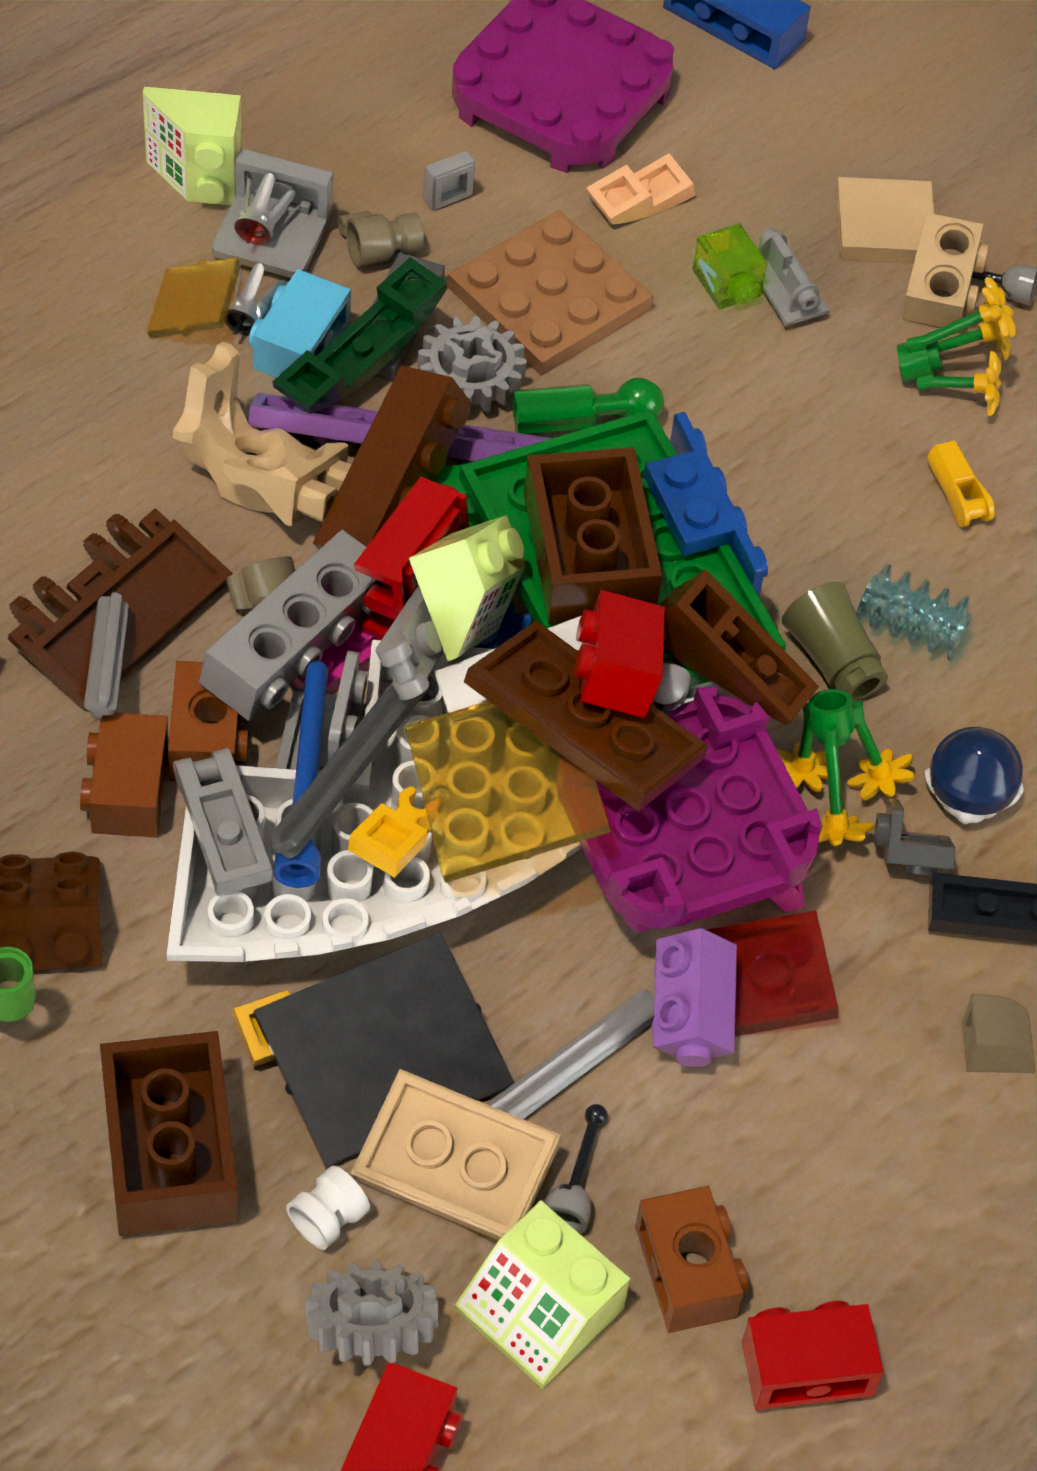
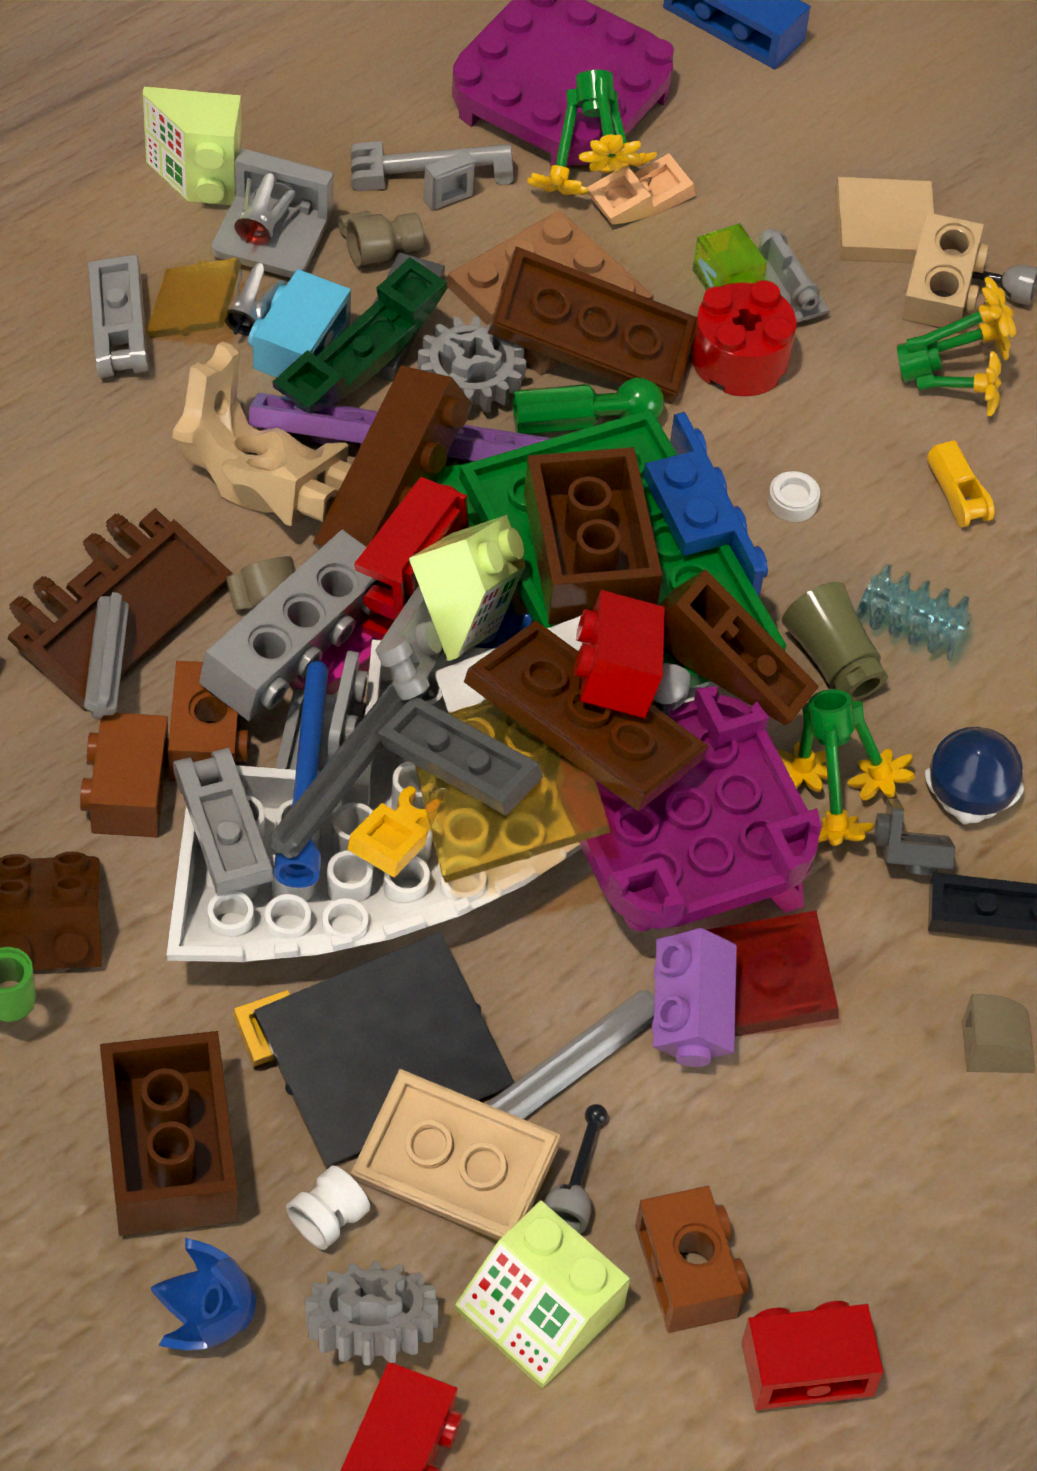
none -> light grey plate [88,254,150,379]
none -> blue piece [151,1238,256,1351]
none -> light grey hinge [350,141,514,191]
none -> dark grey plate [377,696,543,816]
none -> reddish brown tile [488,246,697,404]
none -> plant [527,70,657,196]
none -> red brick [691,280,797,397]
none -> white tile [768,471,820,522]

